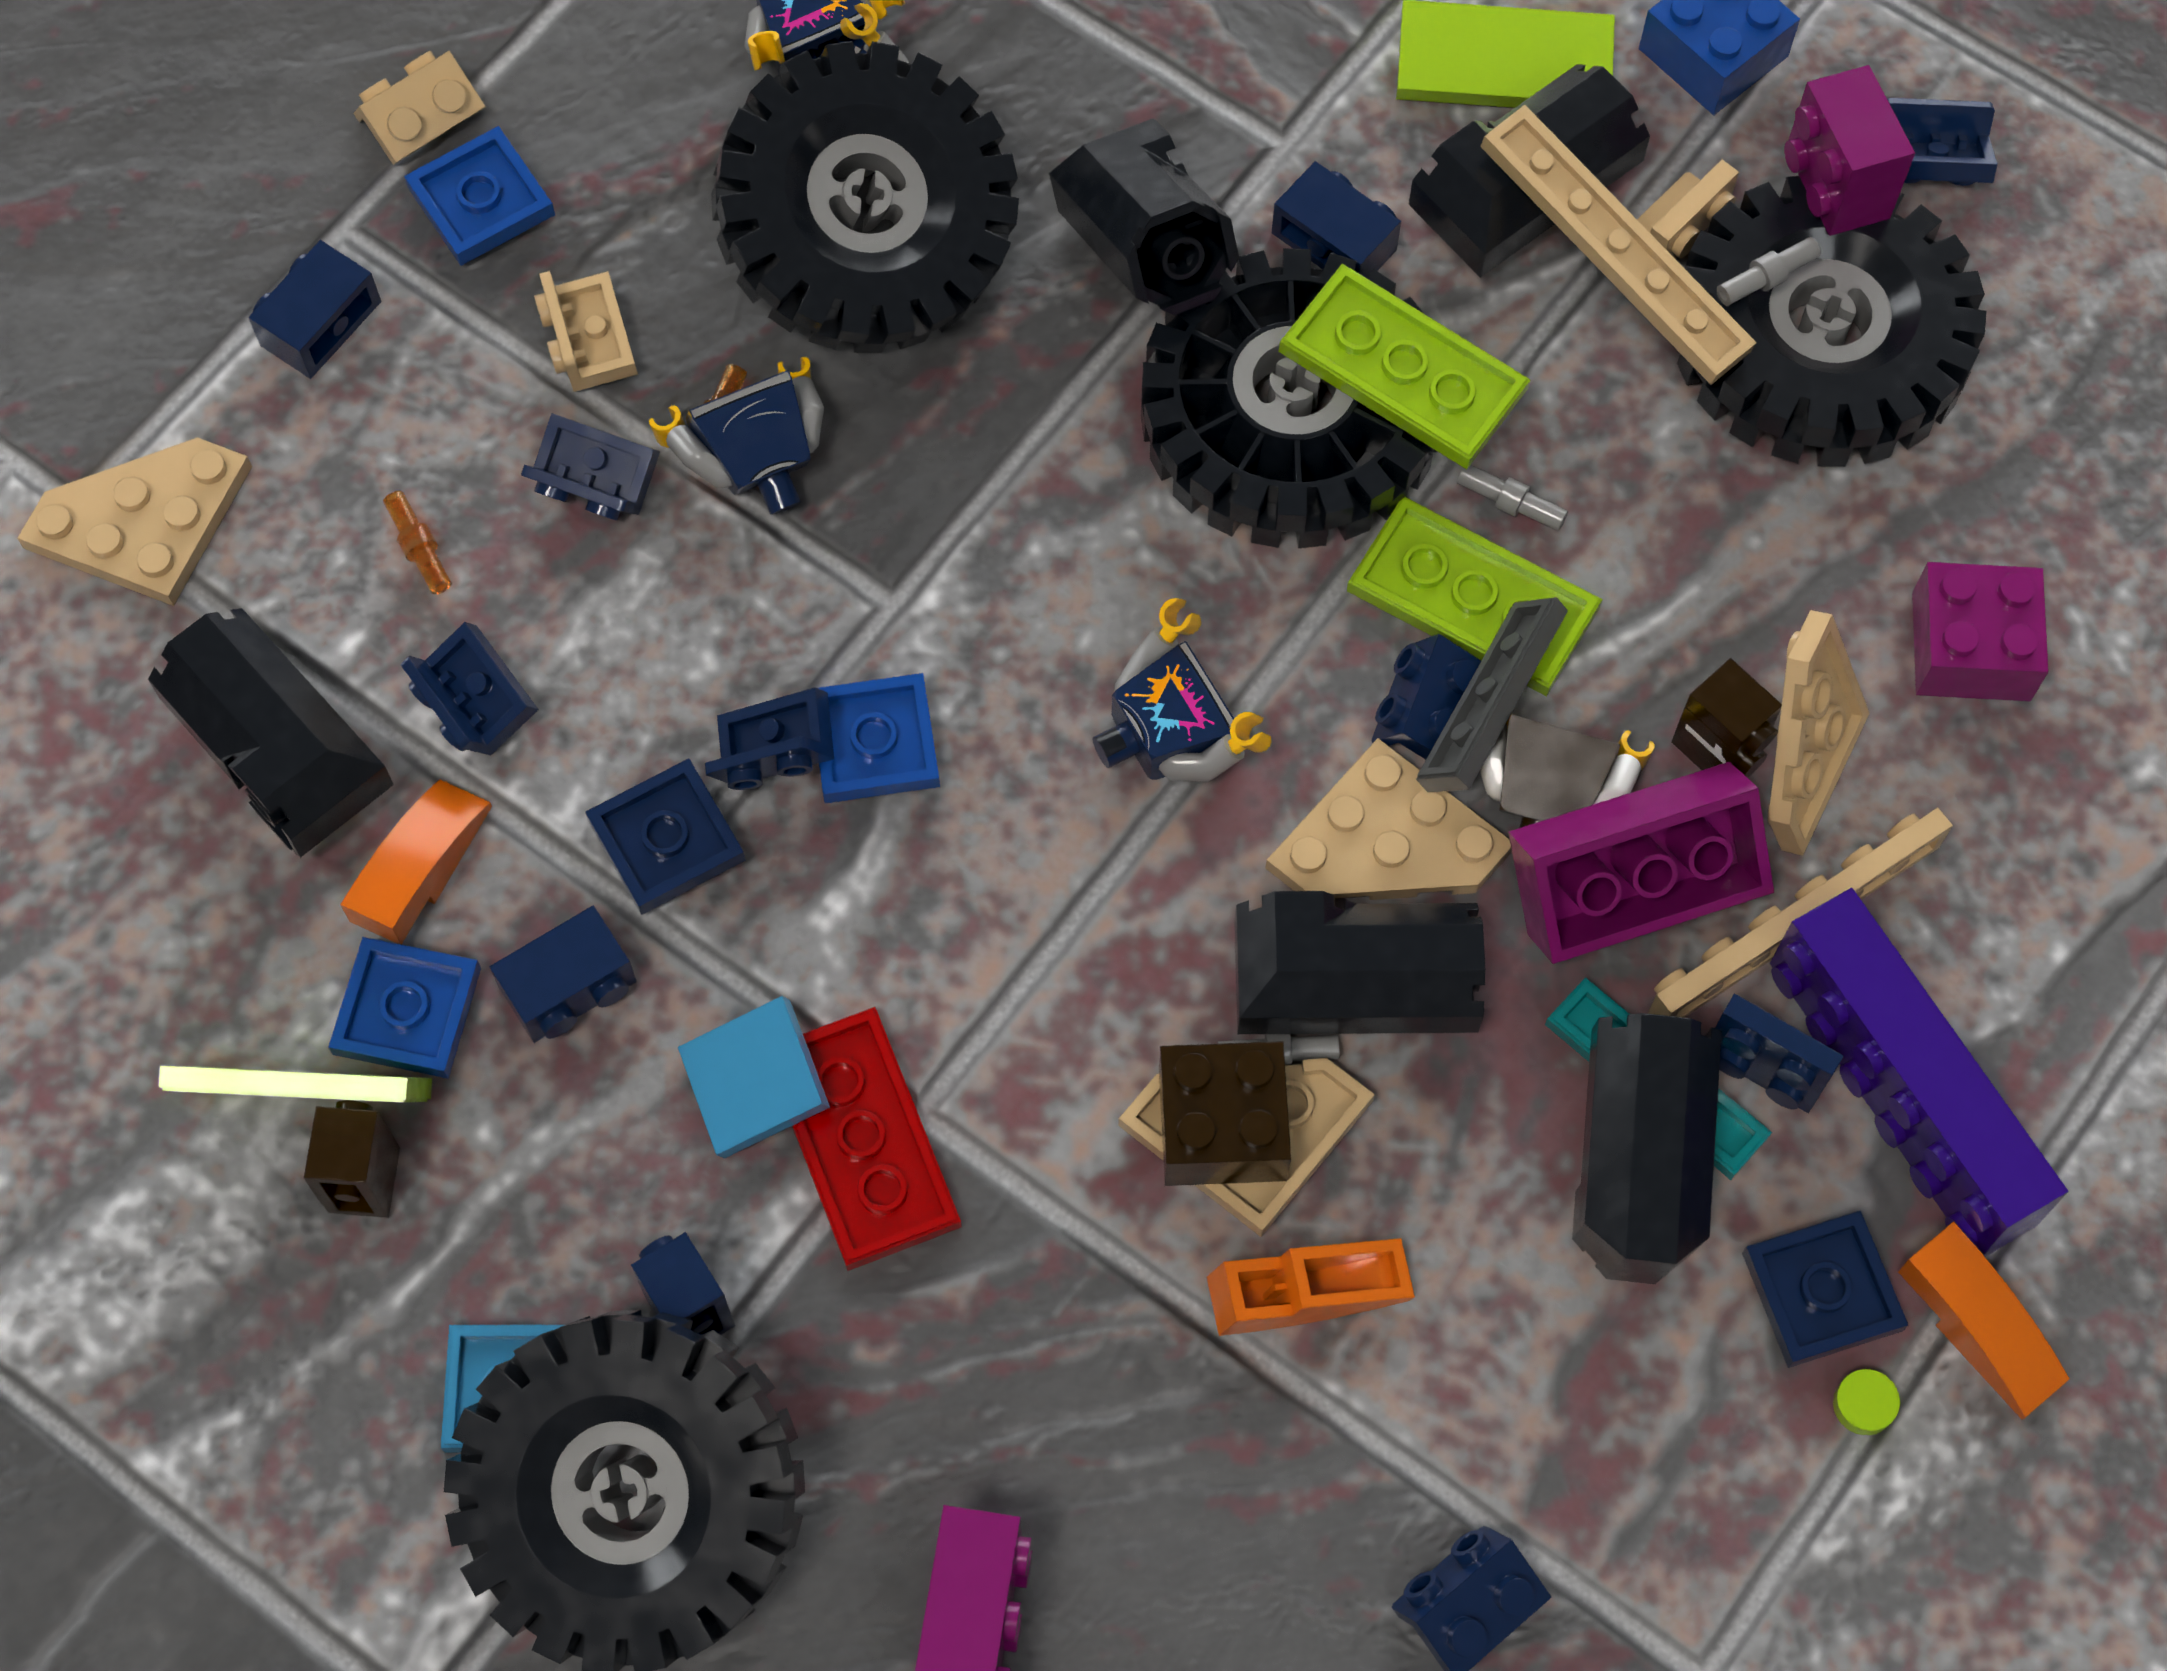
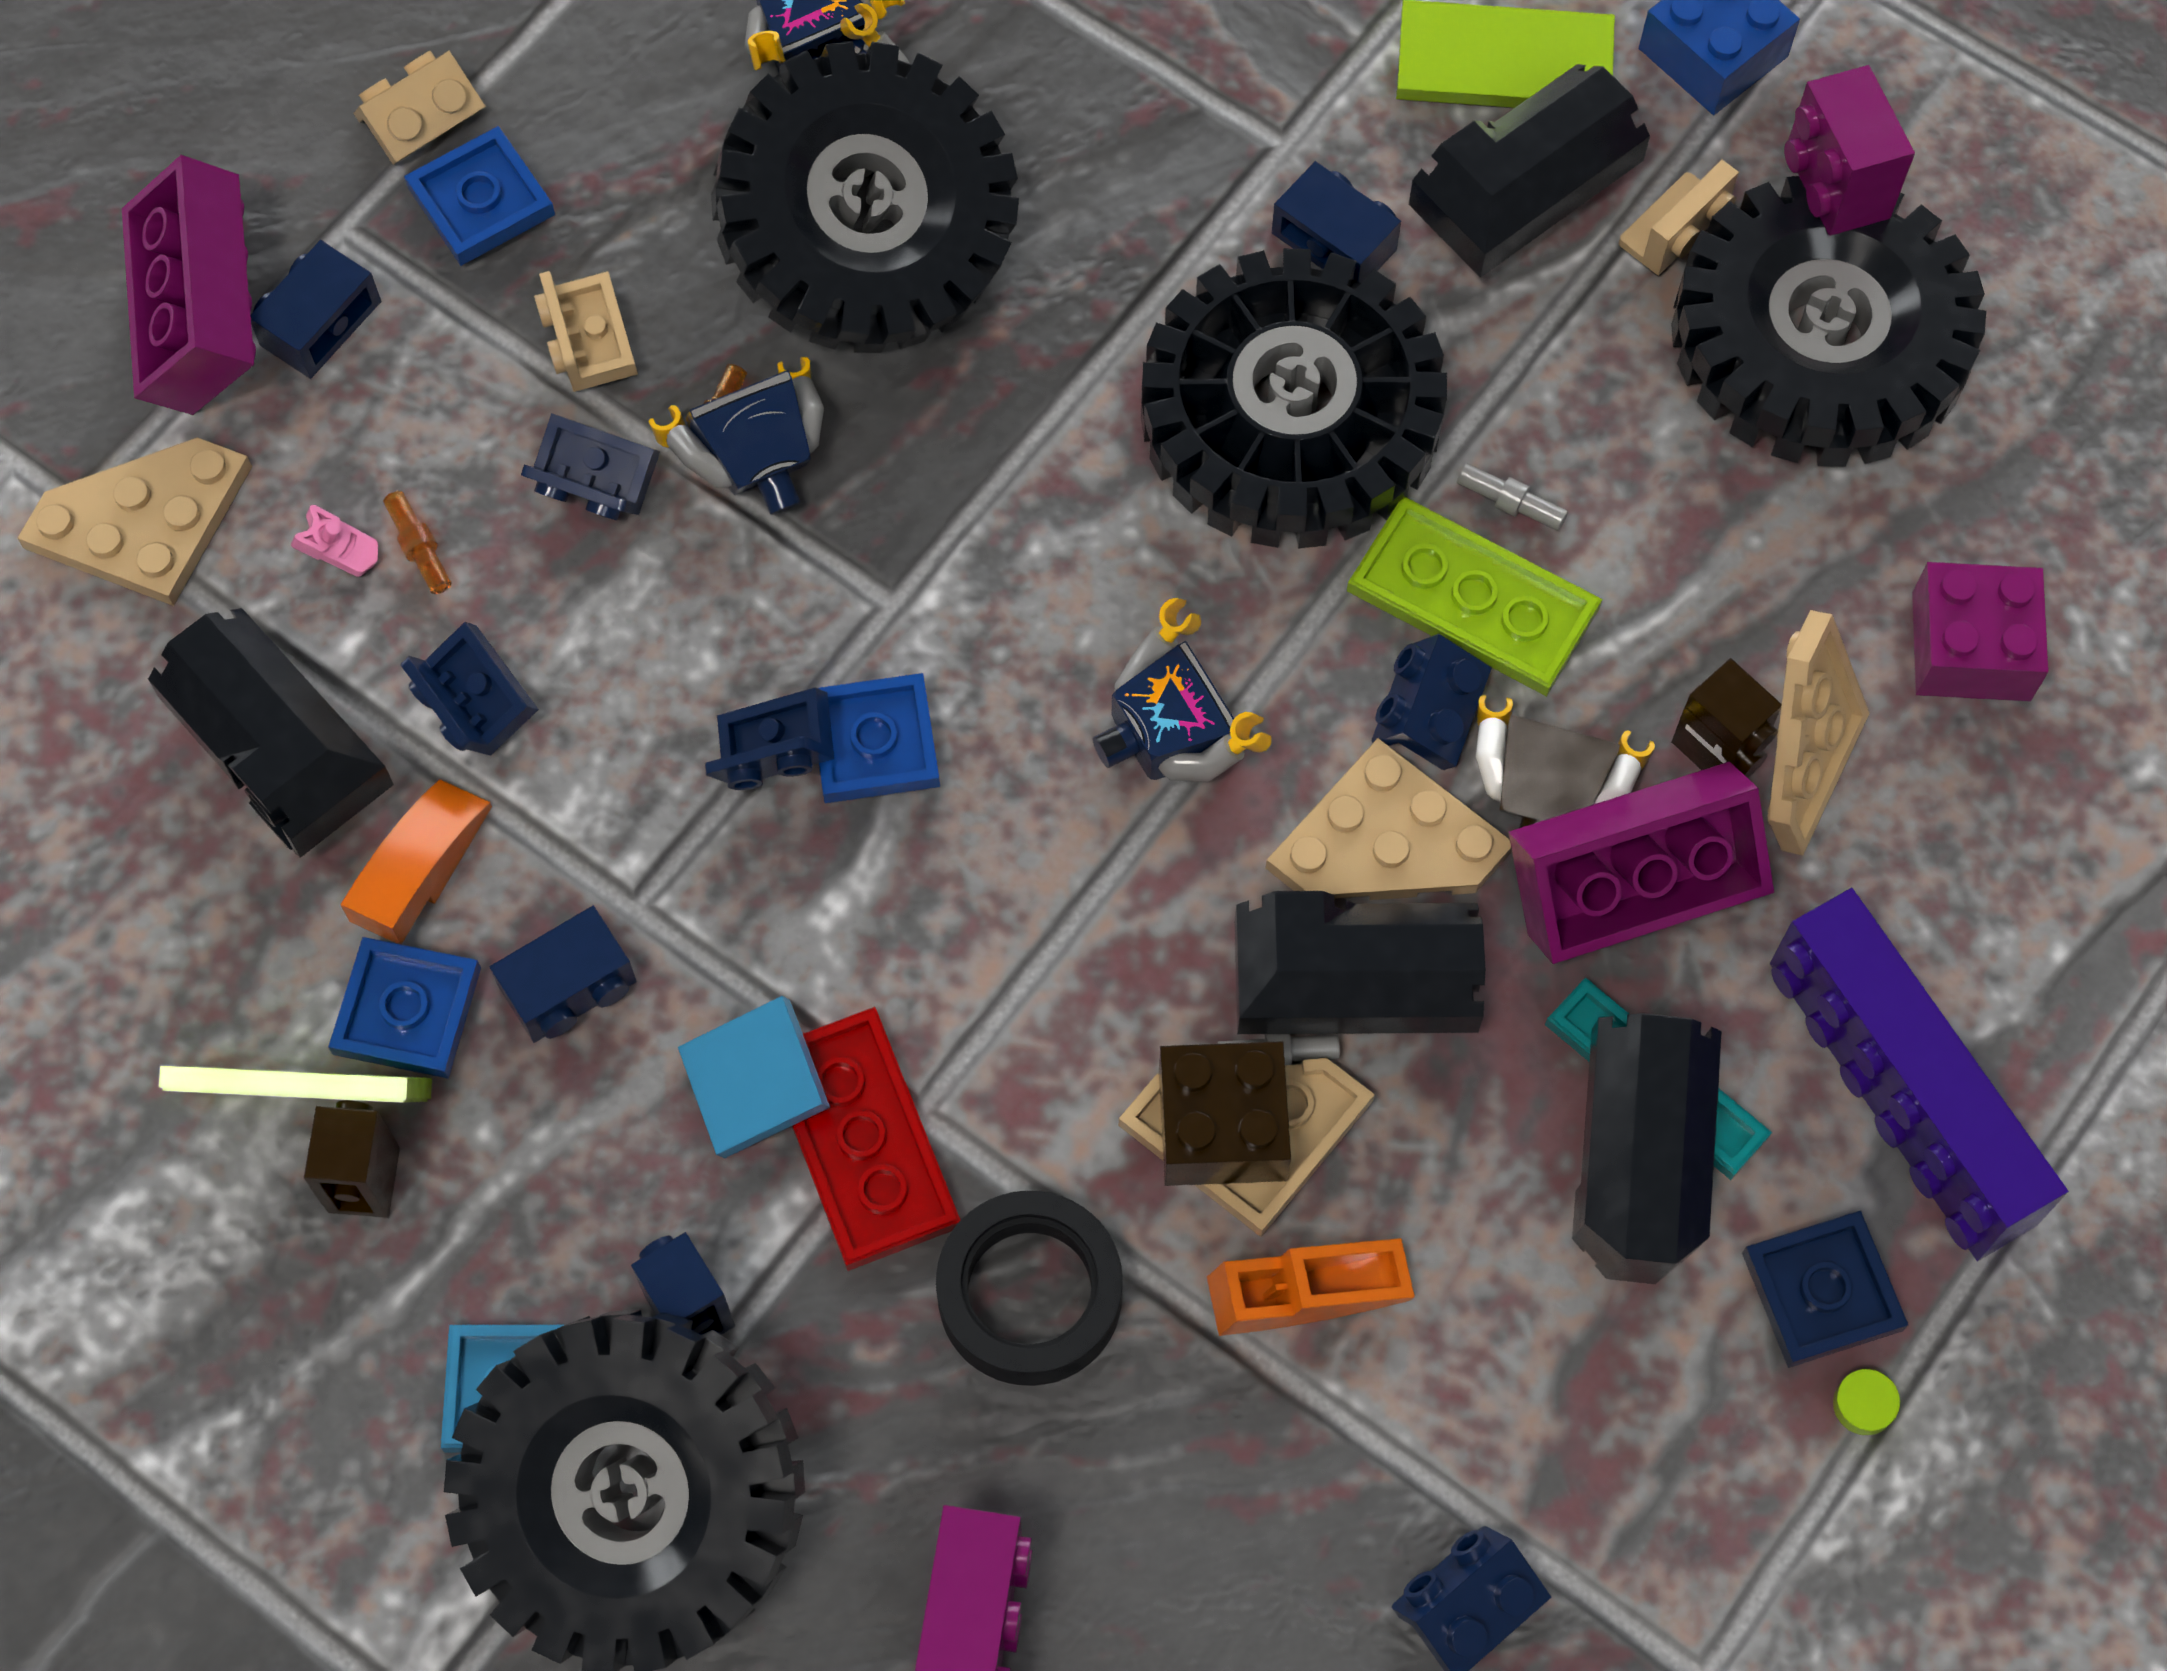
dark blue plate [585,758,746,915] -> none
black brick [1049,118,1239,315] -> none
lime tile [1278,263,1531,470] -> none
dark grey tile [1416,597,1568,792] -> none
tan plate [1480,105,1757,385] -> none
tan plate [1648,807,1953,1018] -> none
dark blue plate [1715,993,1844,1114] -> none
light grey bar [1717,237,1821,306] -> none
dark blue bracket [1887,98,1998,186] -> none
orange slope [1898,1221,2070,1420] -> none
none -> magenta brick [122,155,256,415]
none -> bright pink piece [291,505,378,577]
none -> black tyre [936,1191,1123,1386]

